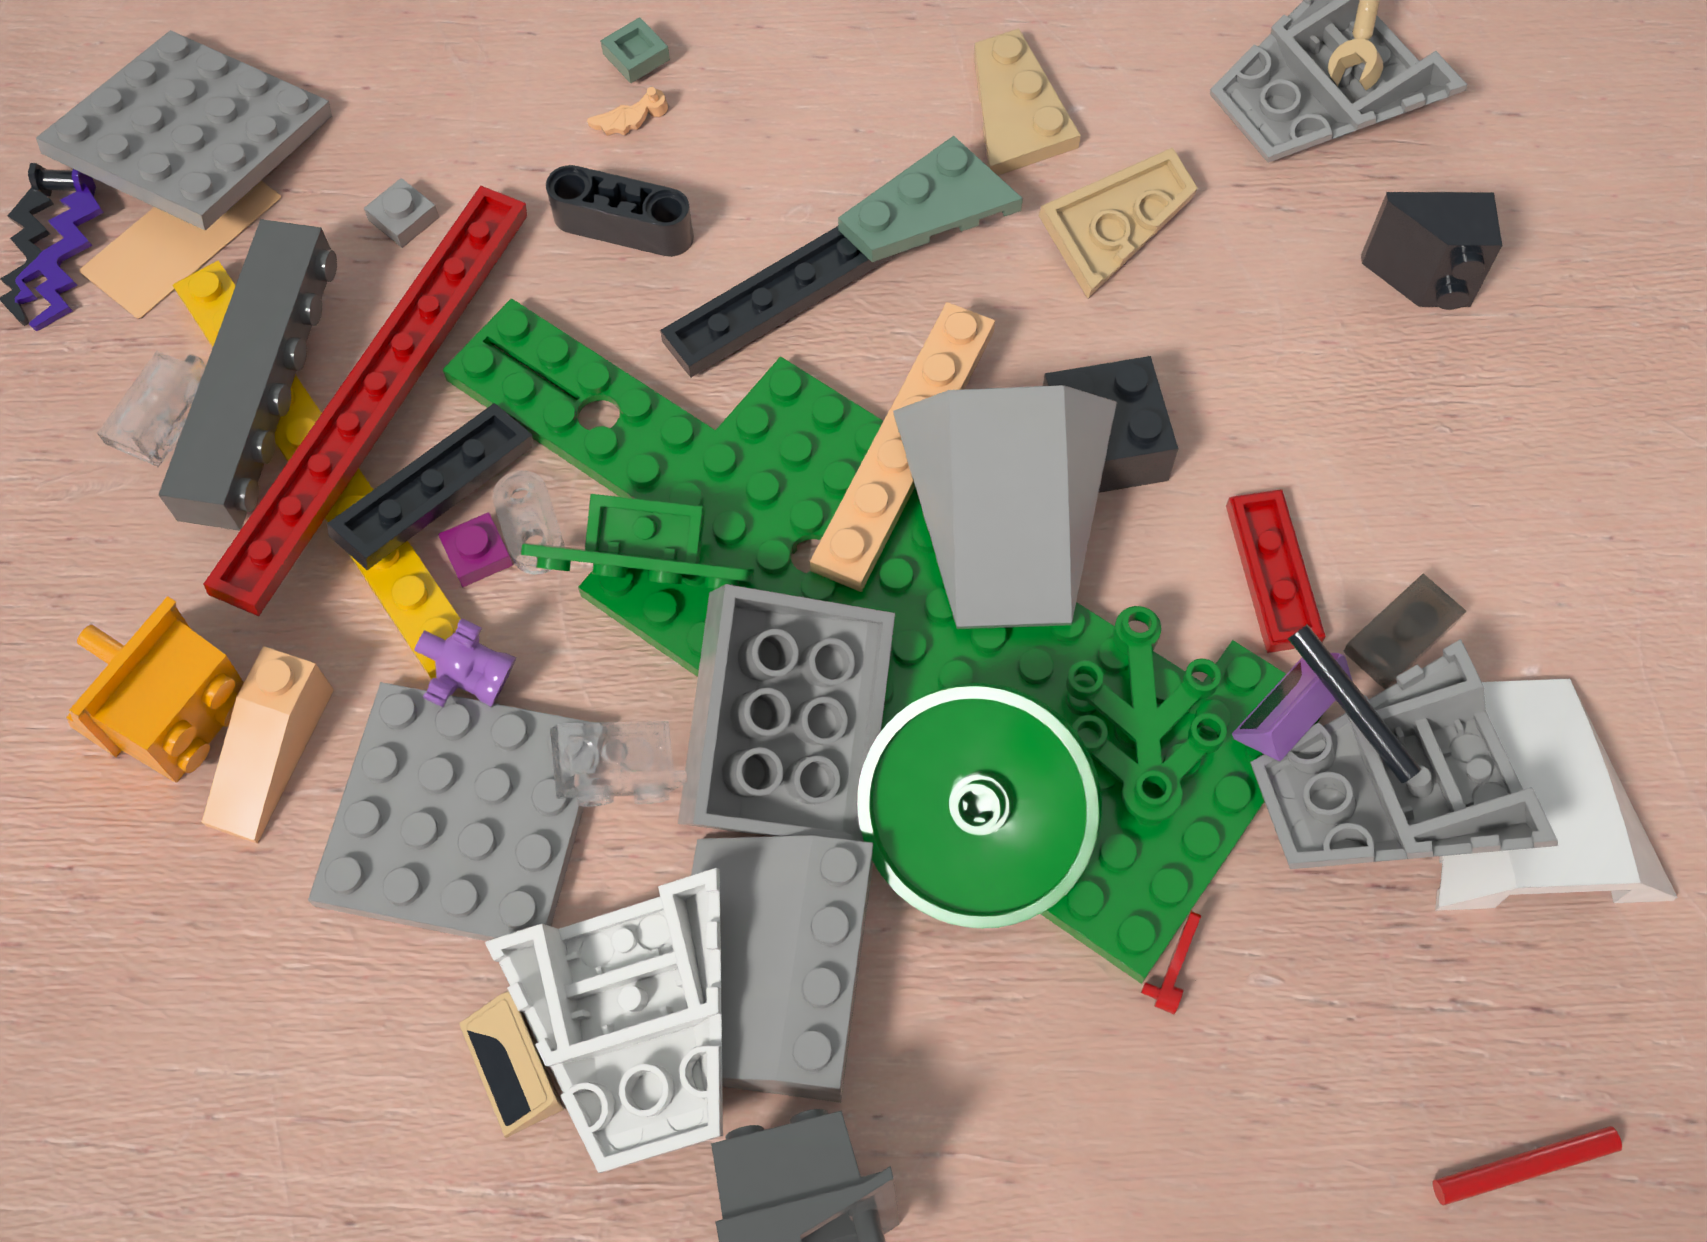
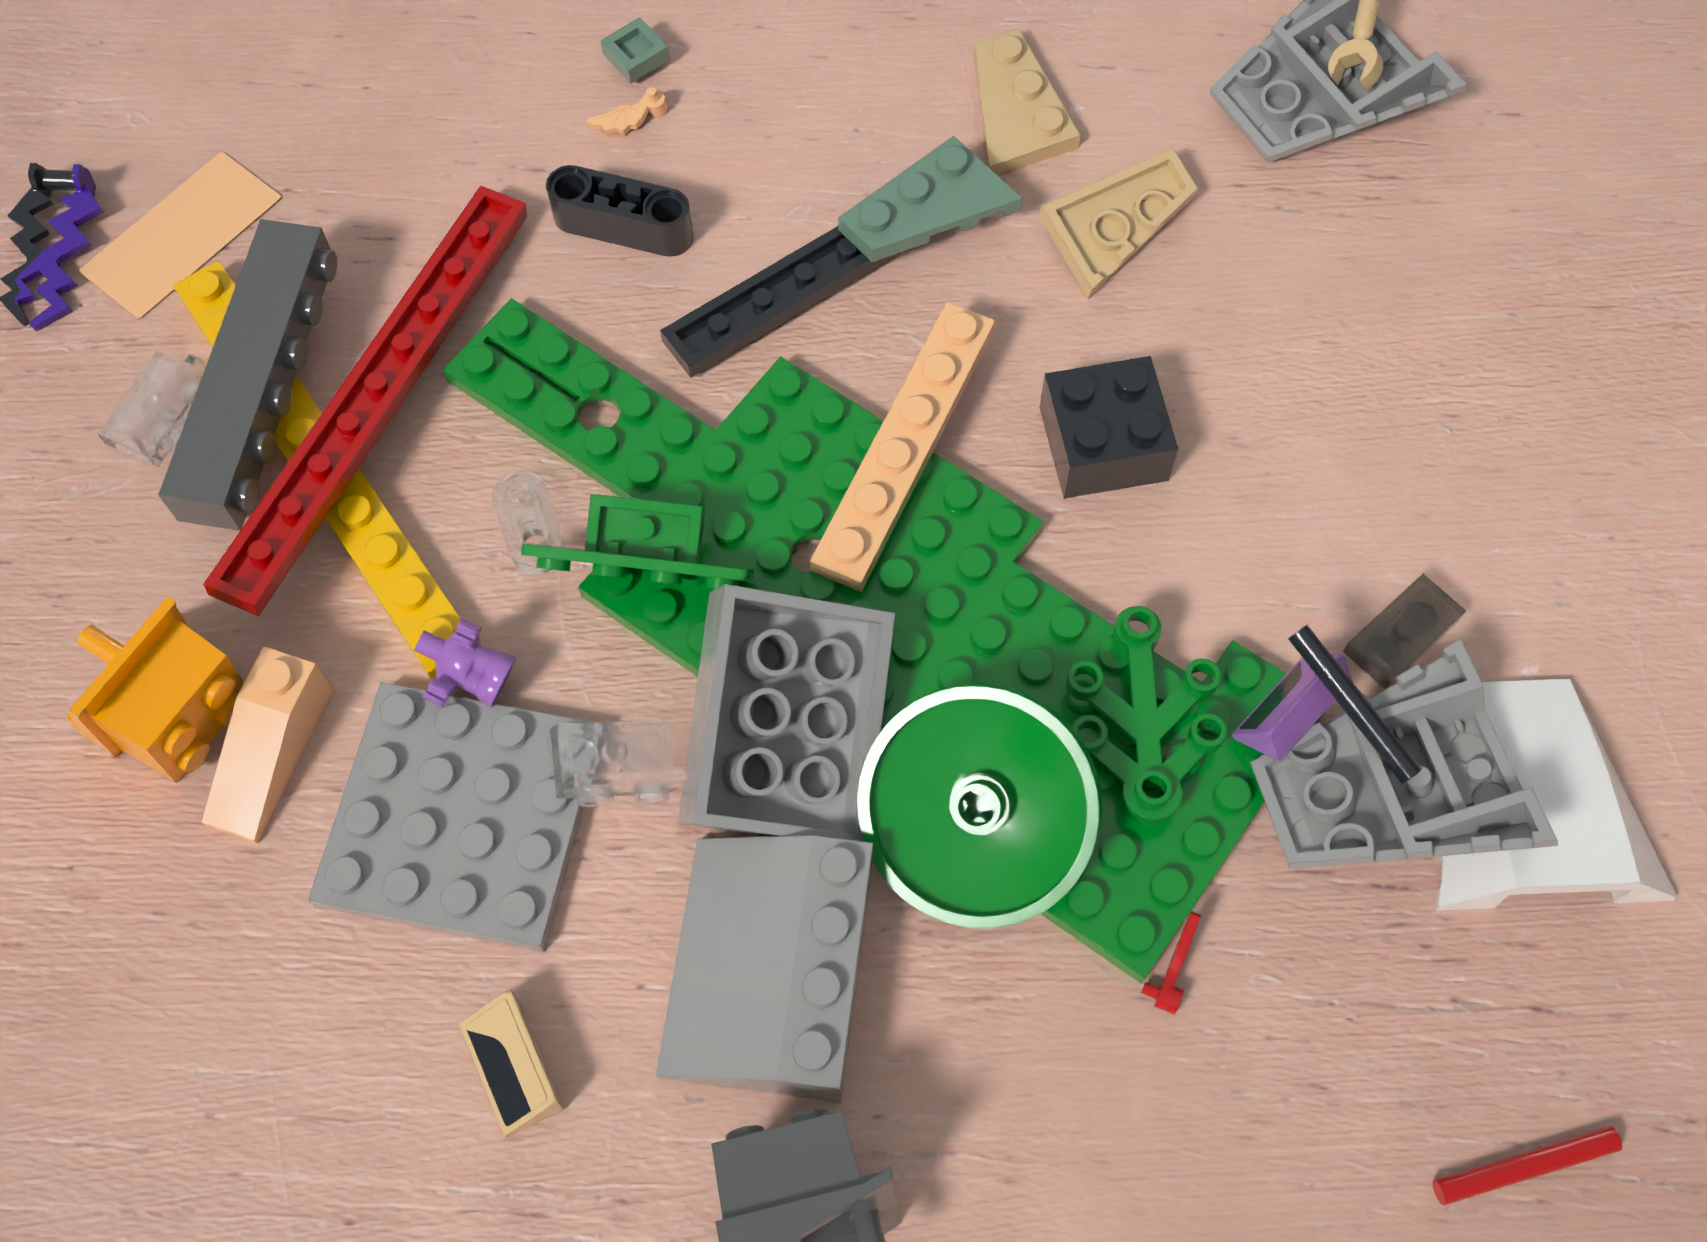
light grey plate [36,30,332,231] -> none
black plate [327,403,532,570] -> none
light grey plate [364,178,439,248] -> none
magenta plate [438,512,513,588] -> none
white wedge [485,868,723,1173] -> none
light grey wedge [893,385,1117,629] -> none
red tile [1226,489,1326,653] -> none
black slope [1361,192,1503,310] -> none

